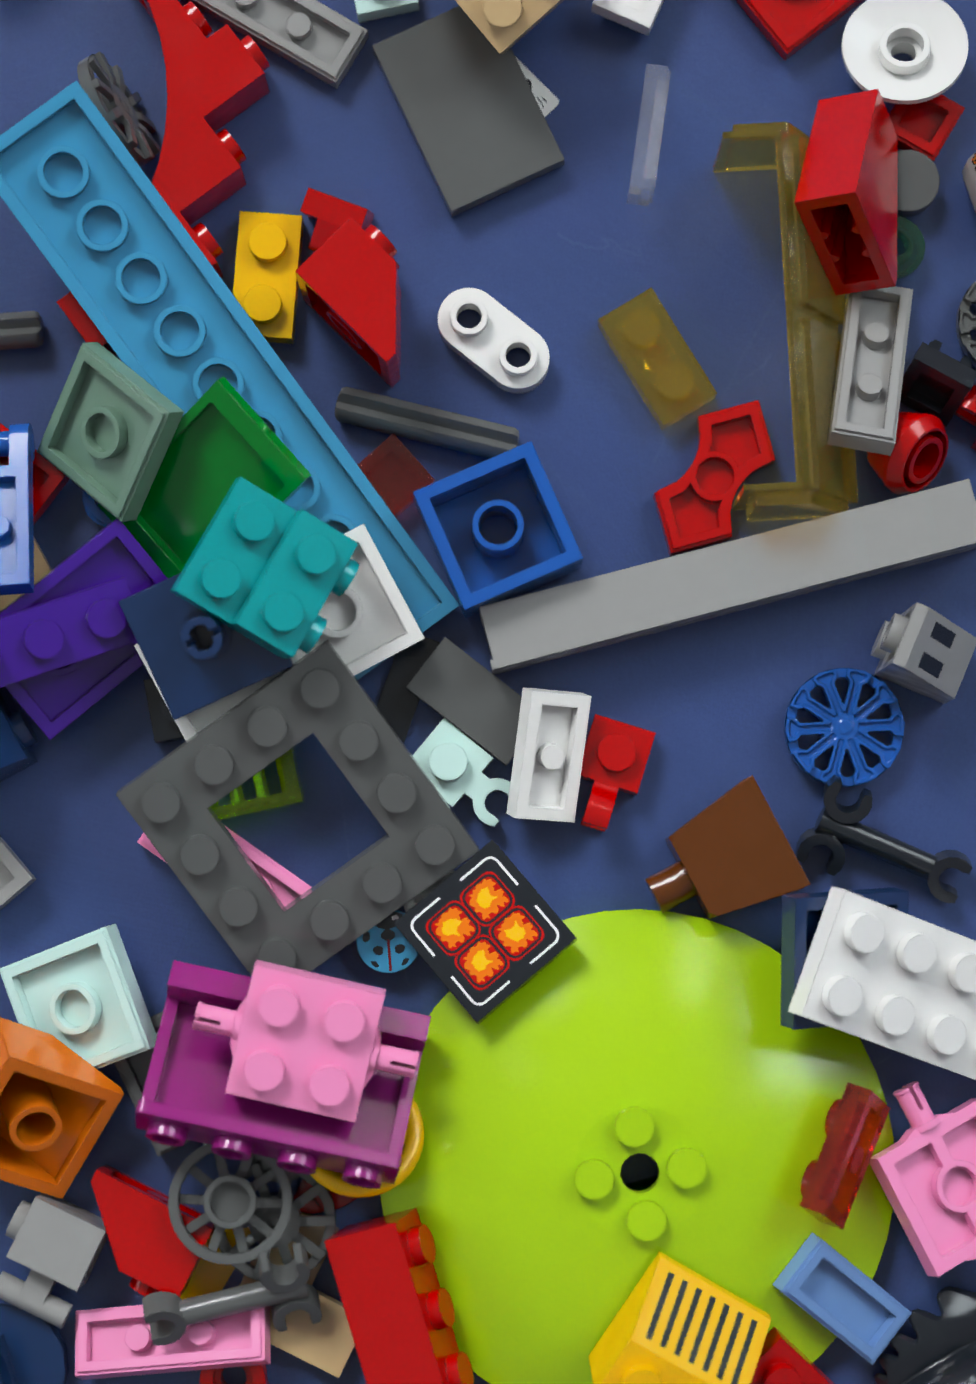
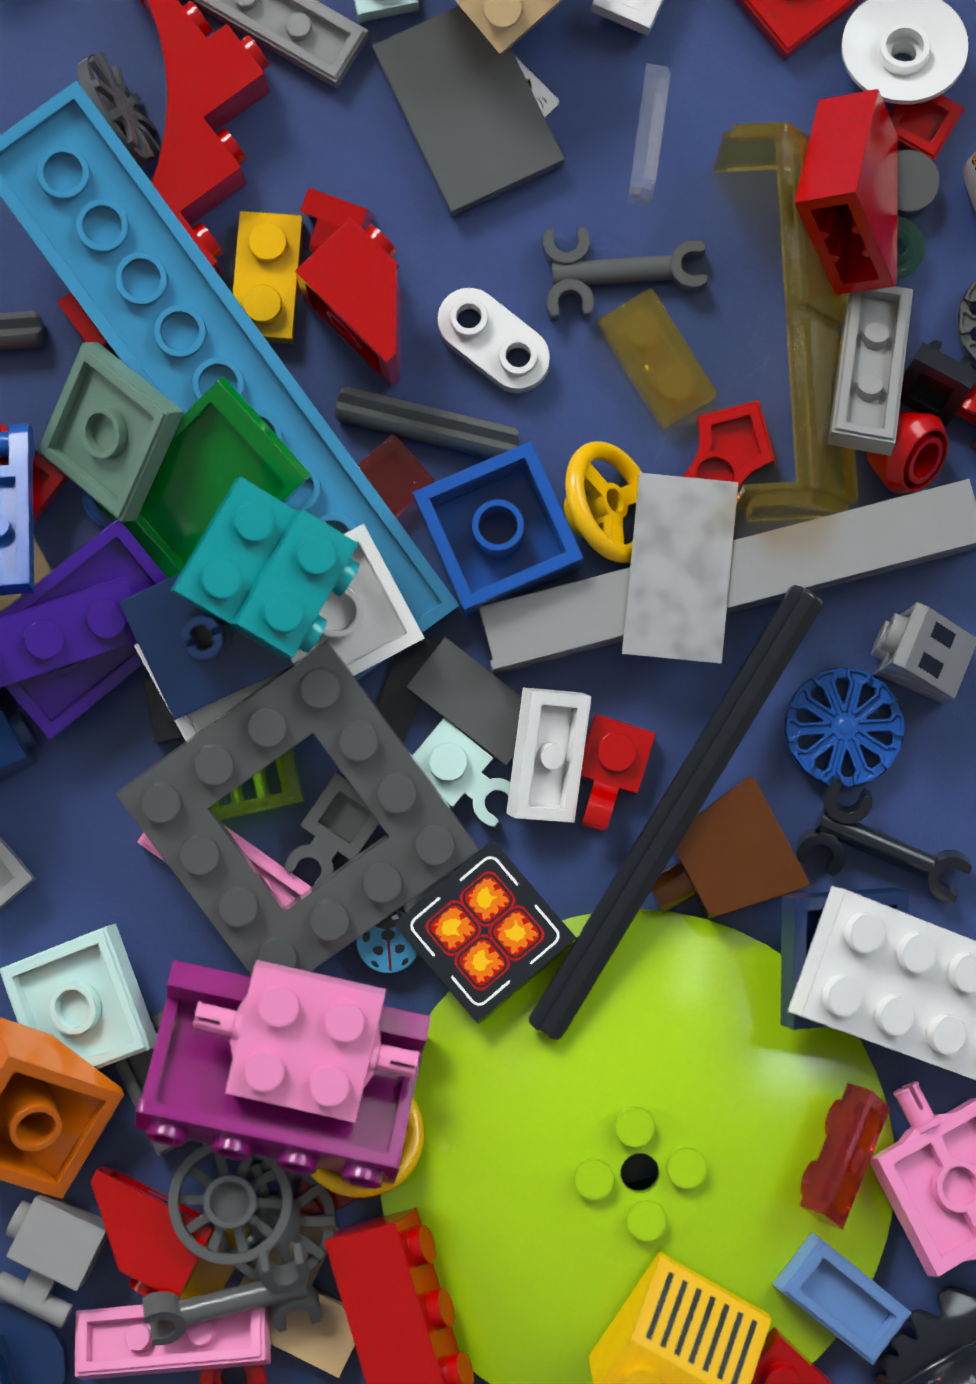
none -> dark grey plate [284,771,379,886]
none -> black axle [529,585,823,1040]
none -> dark grey bar [542,227,708,321]
none -> yellow piece [564,441,642,563]
none -> flat silver sticker [622,473,738,664]

